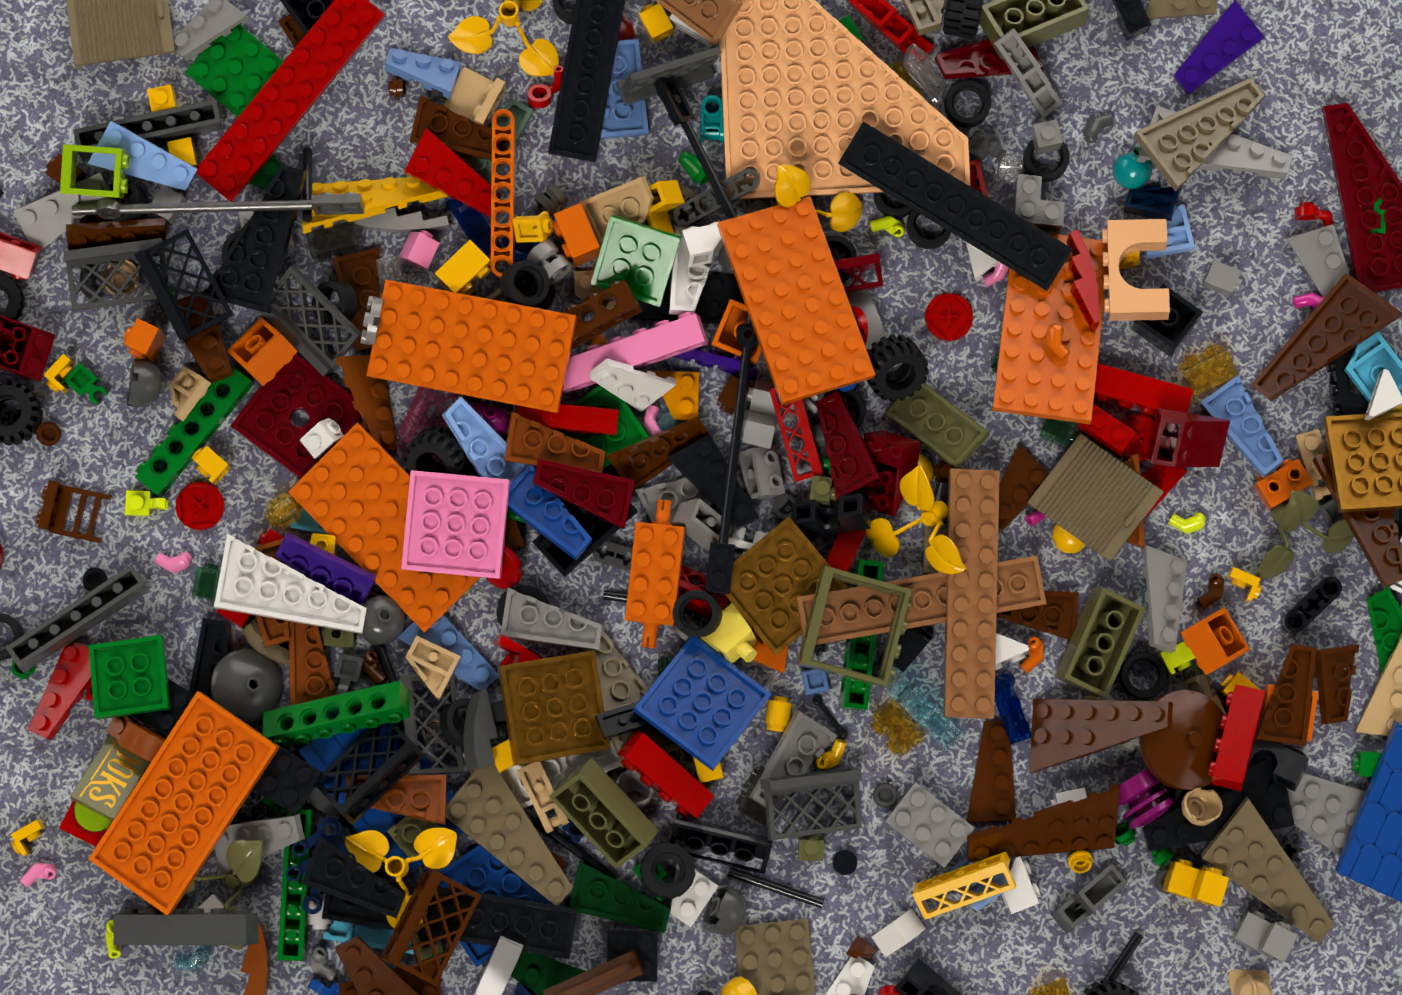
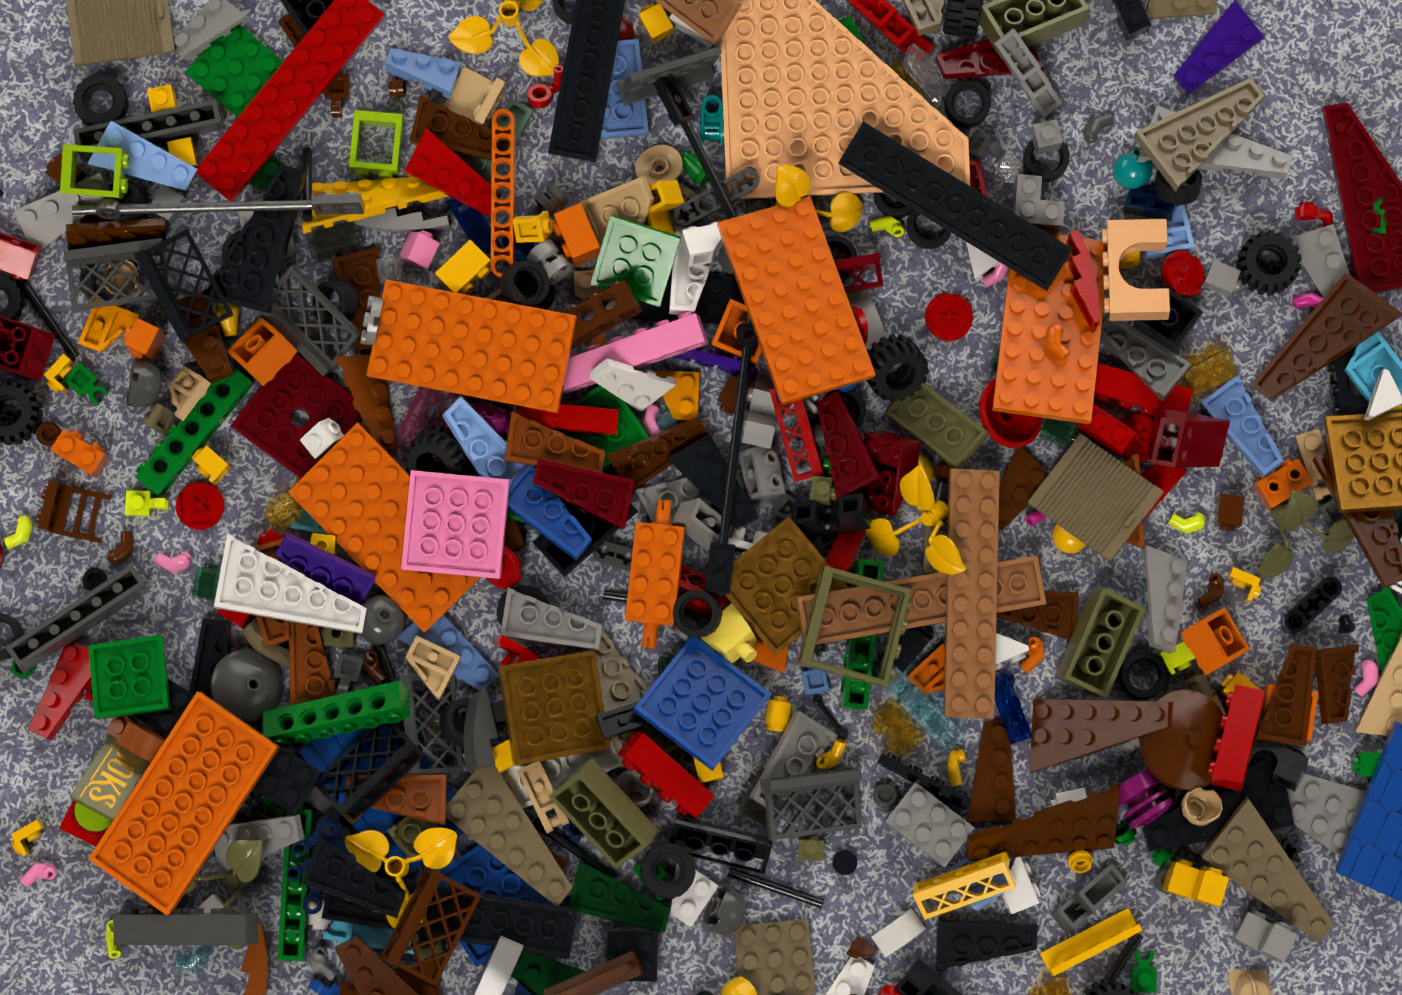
none -> neon yellow arm [4,515,33,549]
none -> black bar [17,279,79,360]
none -> orange brick [50,429,109,479]
none -> black tyre [72,74,129,126]
none -> light orange wing [78,298,141,353]
none -> reddish brown arm [107,531,133,564]
none -> dark tan tile [143,403,176,436]
none -> yellow cone [215,303,239,337]
none -> reddish brown plate [324,74,350,118]
none -> lime window [349,110,405,179]
none -> tan dish [635,145,683,186]
none -> black wing [876,752,972,810]
none -> orange wing [906,643,945,695]
none -> black wing [935,920,1038,971]
none -> yellow arm [947,749,966,786]
none -> red dish [979,378,1042,448]
none -> yellow fence [1039,908,1143,976]
none -> dark grey wing [1100,316,1192,402]
none -> green plate [1131,949,1157,993]
none -> black tyre [1154,169,1202,205]
none -> red tile [1161,250,1205,299]
none -> reddish brown brick [1214,494,1245,532]
none -> black tyre [1236,230,1302,296]
none -> black piece [1338,615,1356,634]
none -> bright pink arm [1354,660,1379,697]

